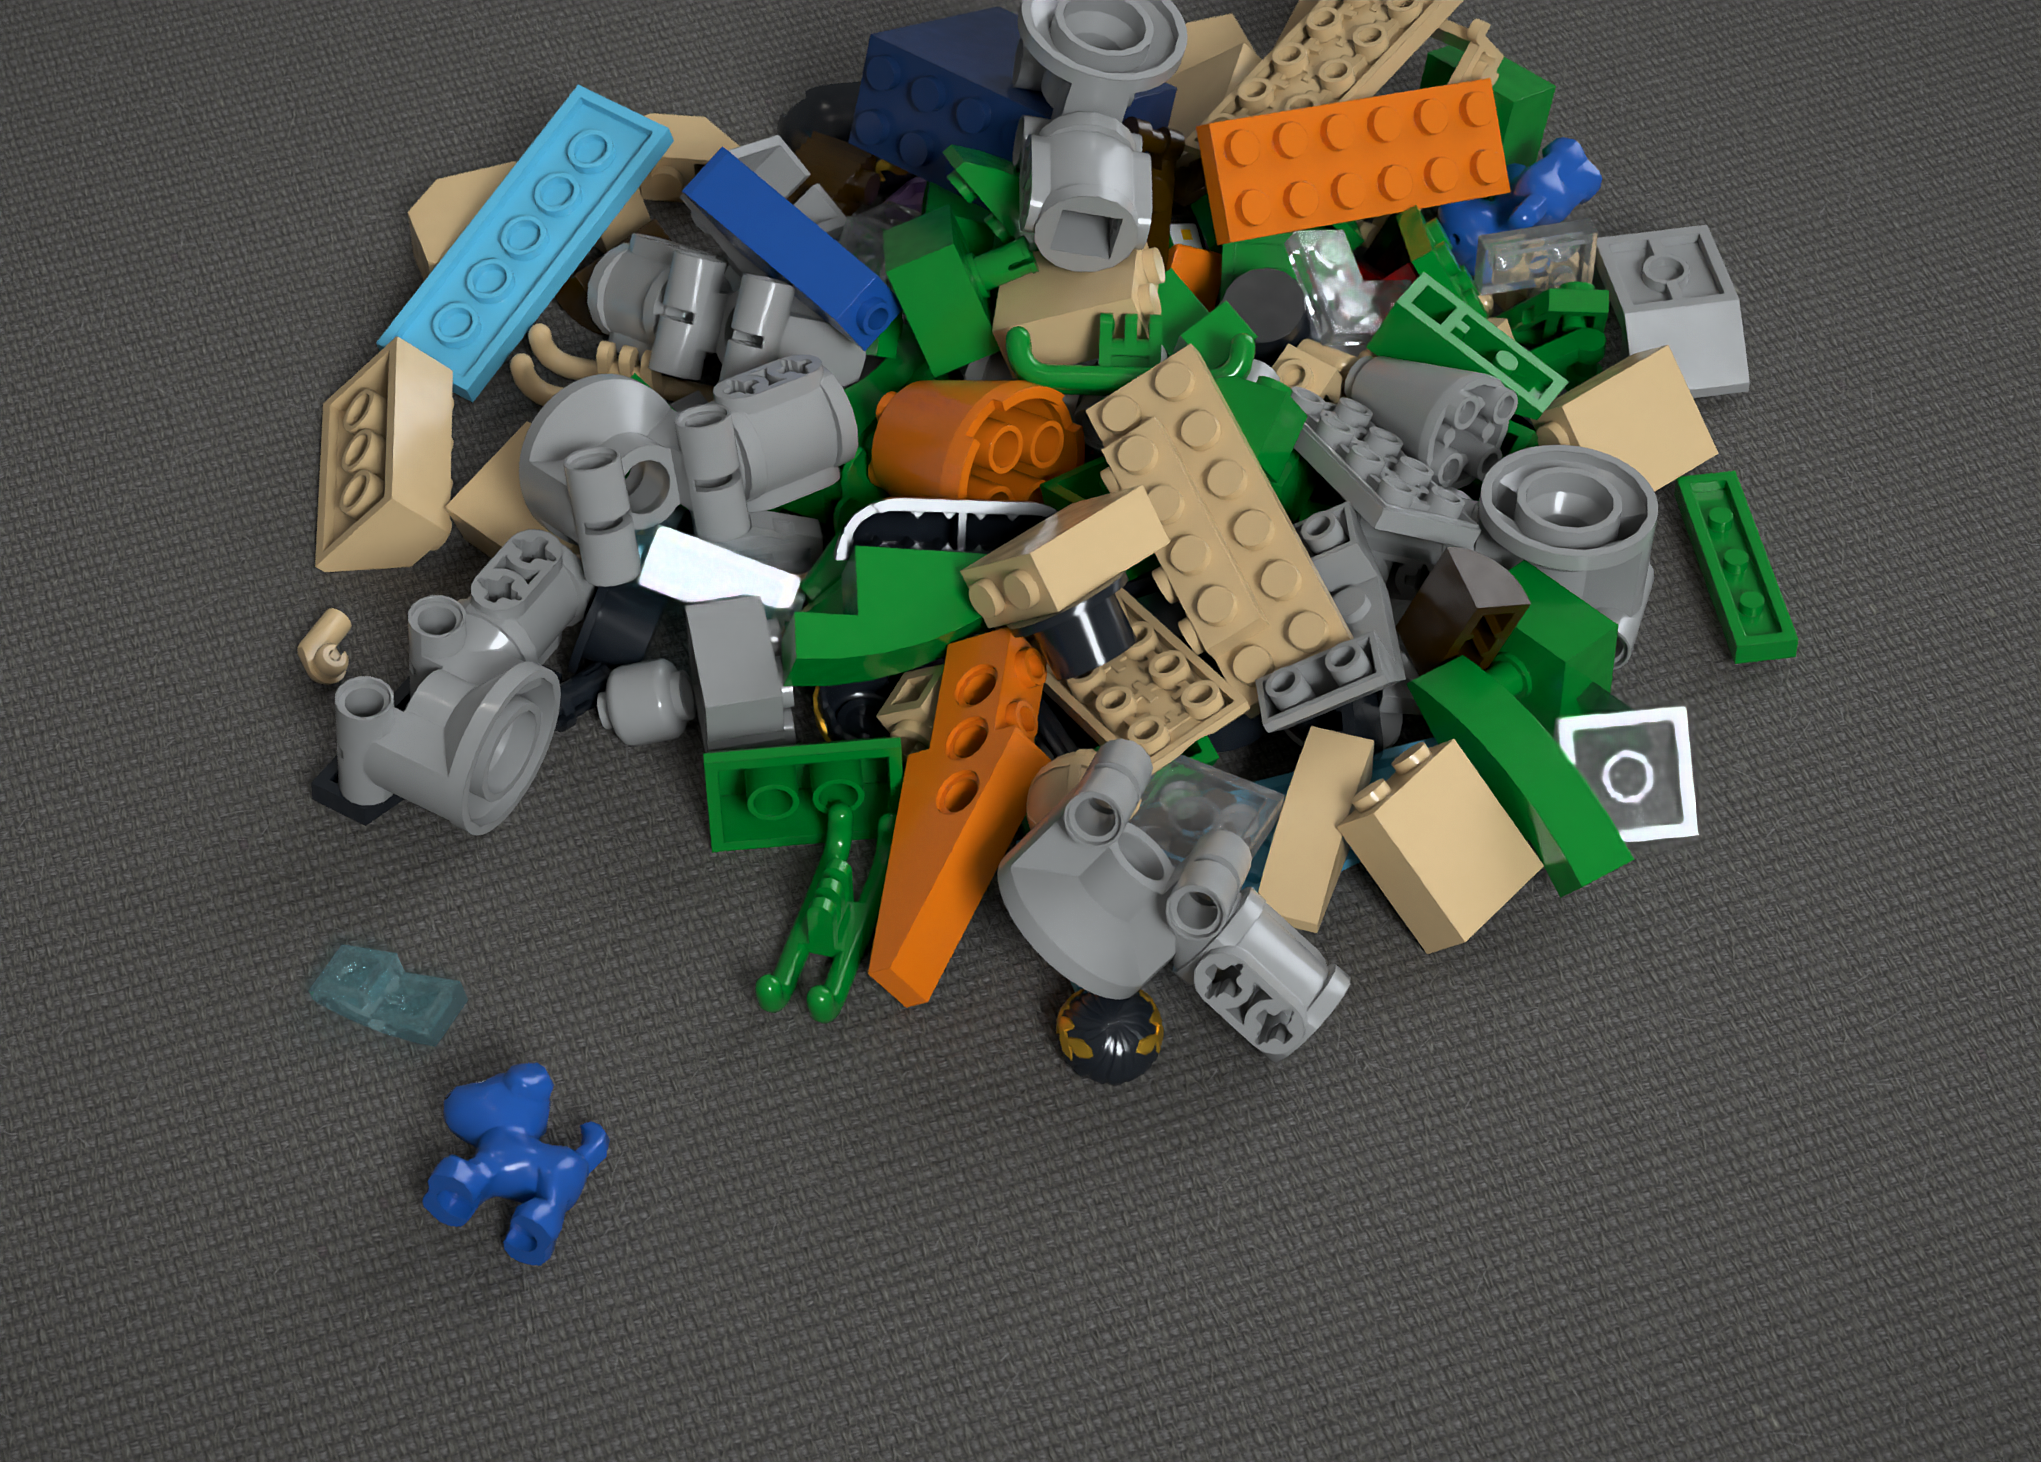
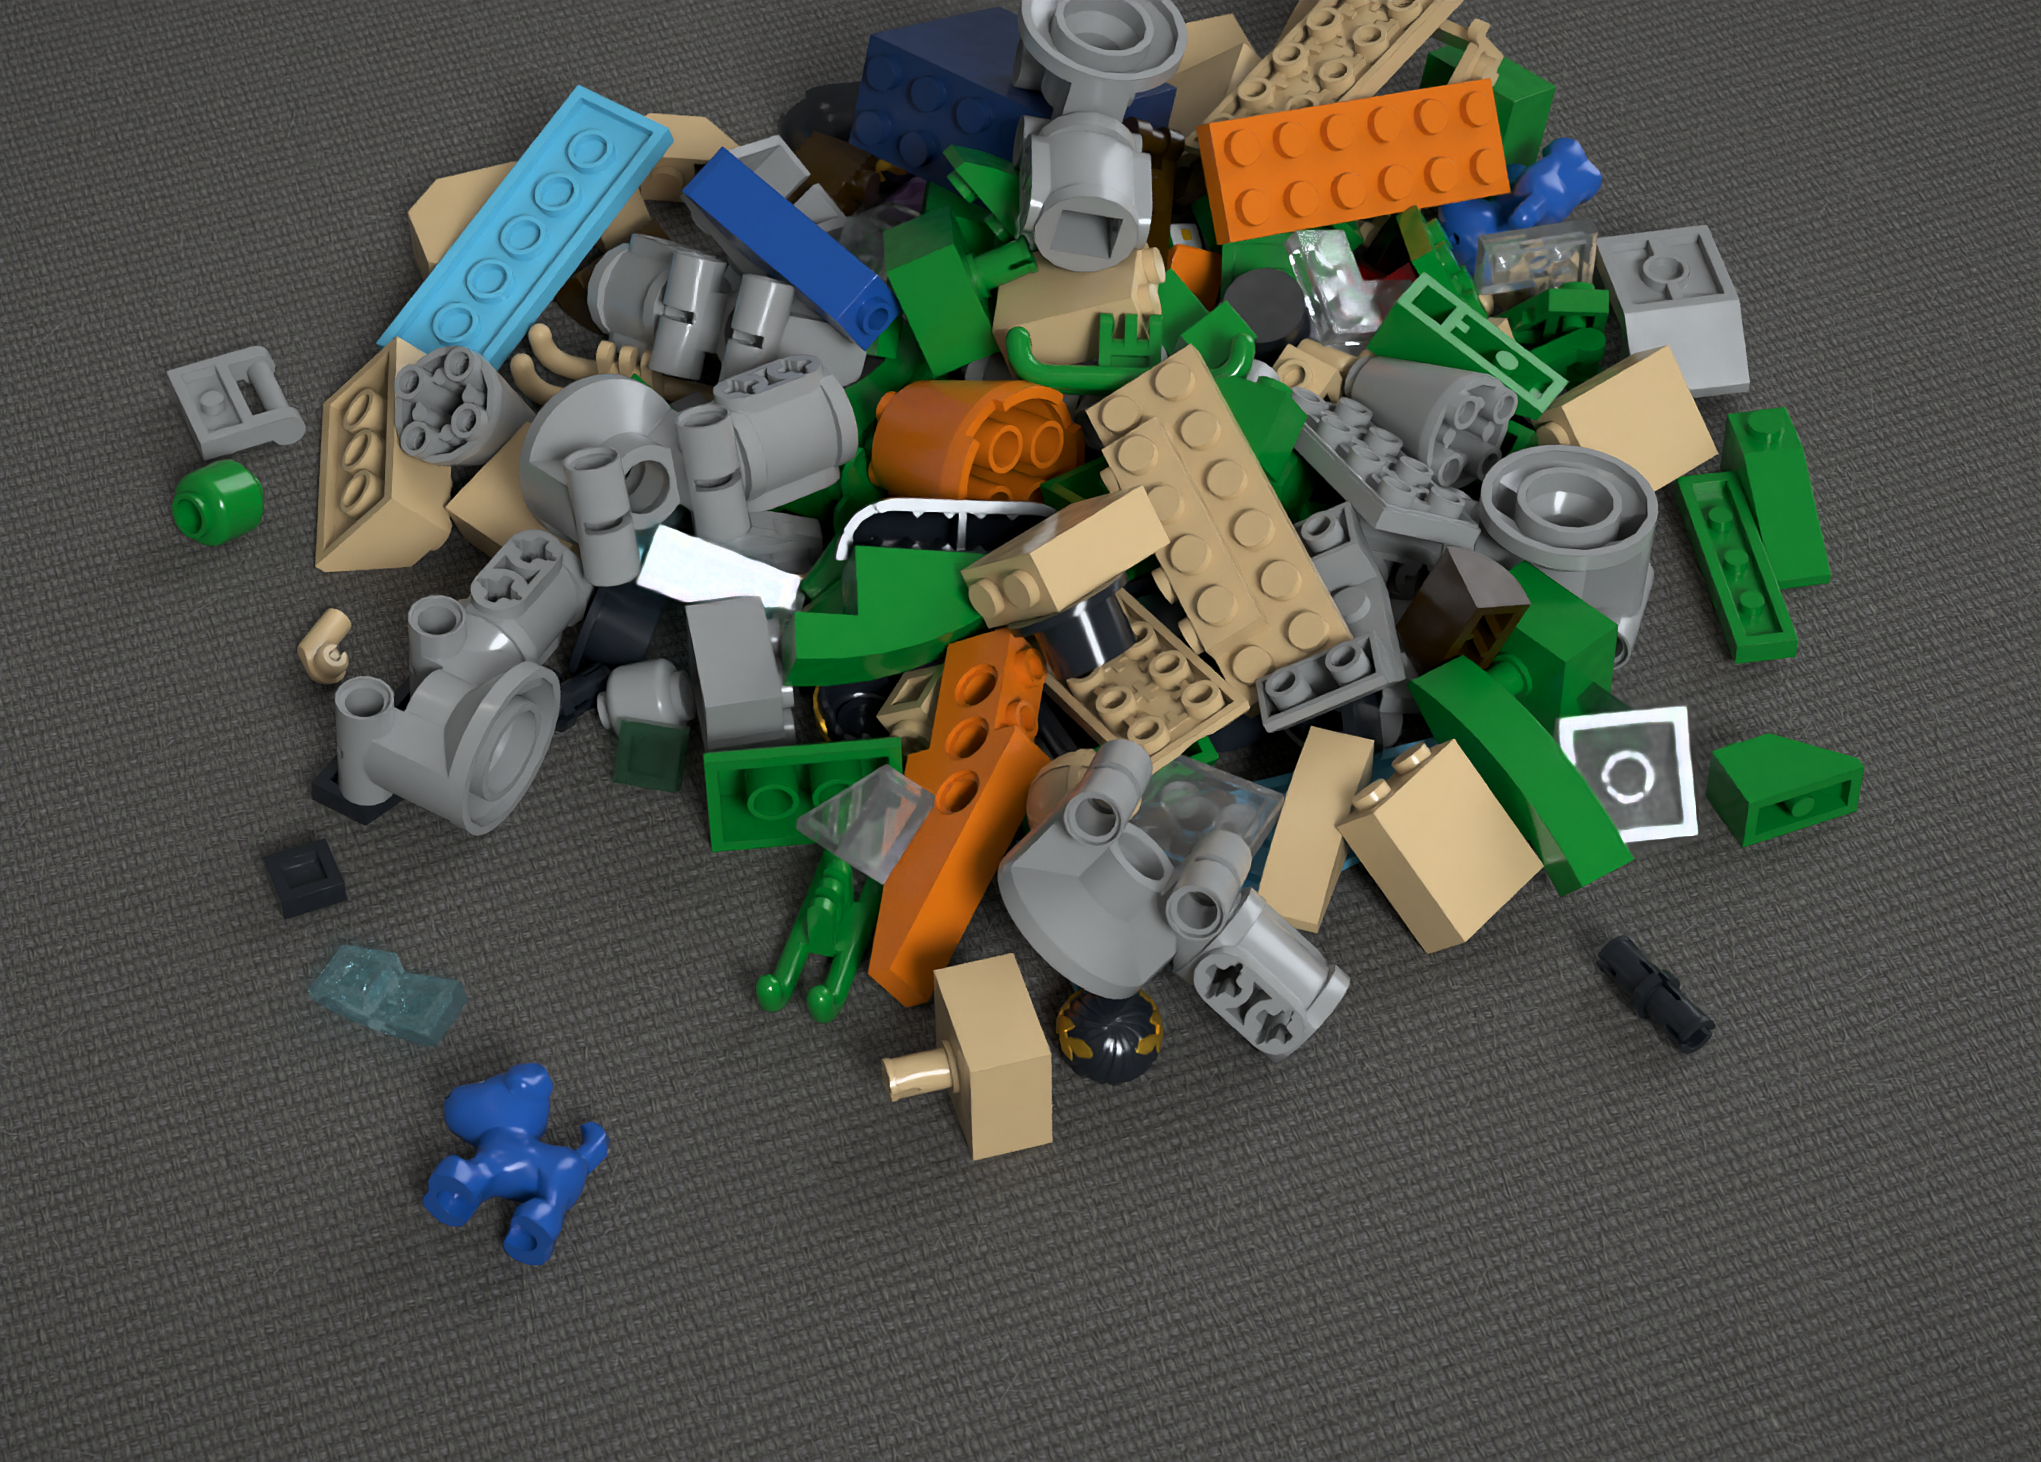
none -> light grey plate [166,346,306,461]
none -> green head [172,459,264,547]
none -> black plate [262,838,348,920]
none -> light grey cone [394,345,536,466]
none -> clear green plate [613,717,690,793]
none -> clear slope [796,764,935,885]
none -> tan brick [881,953,1052,1161]
none -> black pin [1596,935,1715,1054]
none -> green slope [1706,733,1864,848]
none -> green slope [1720,407,1831,589]

